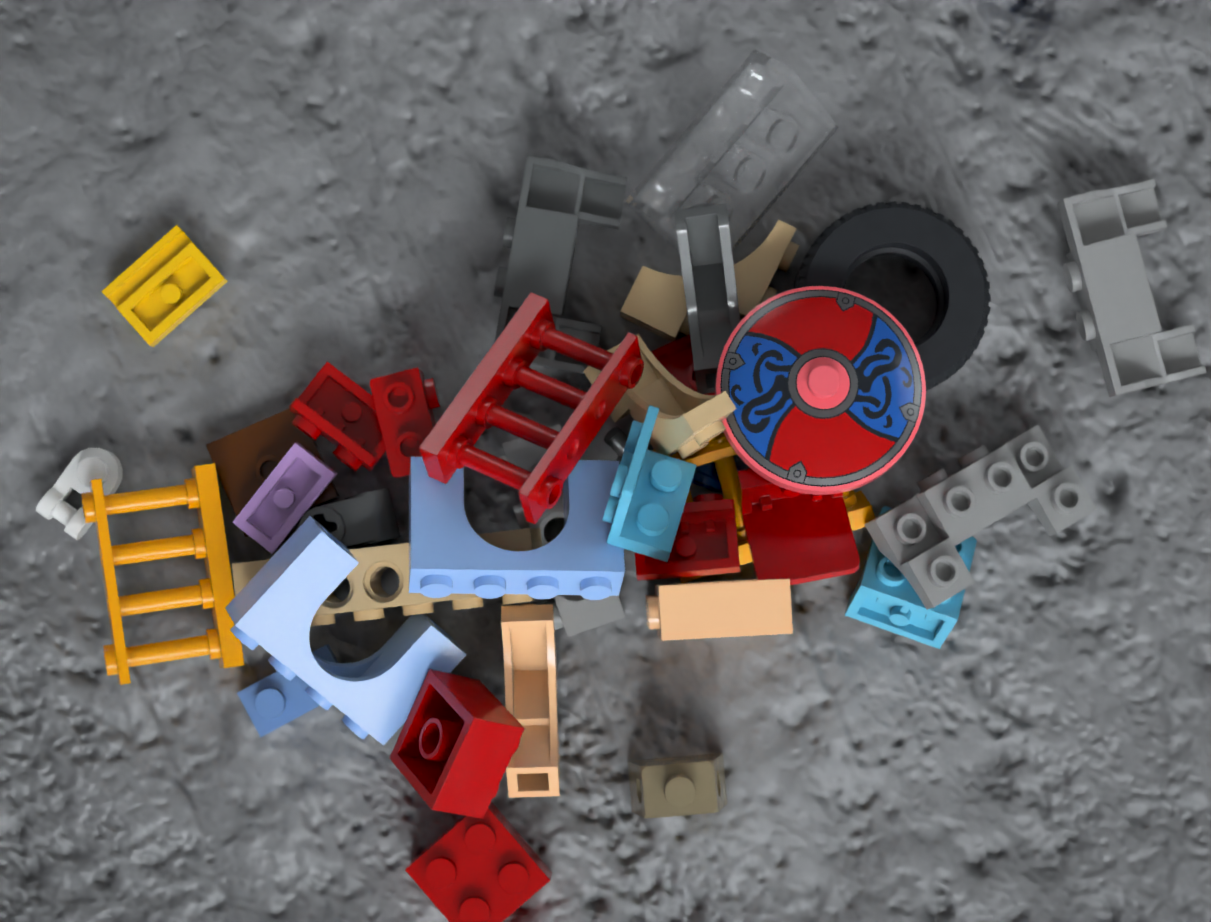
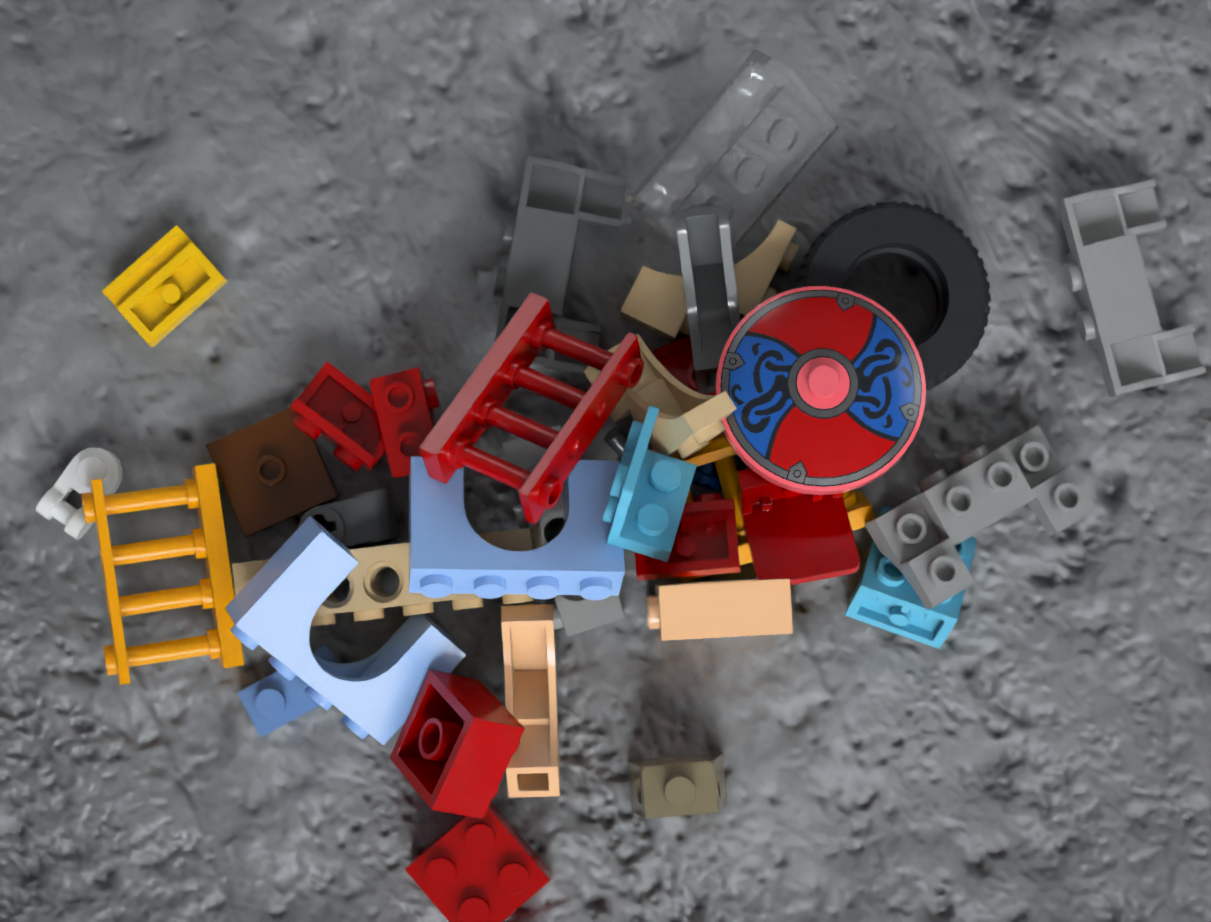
lavender plate [232,442,338,554] -> none

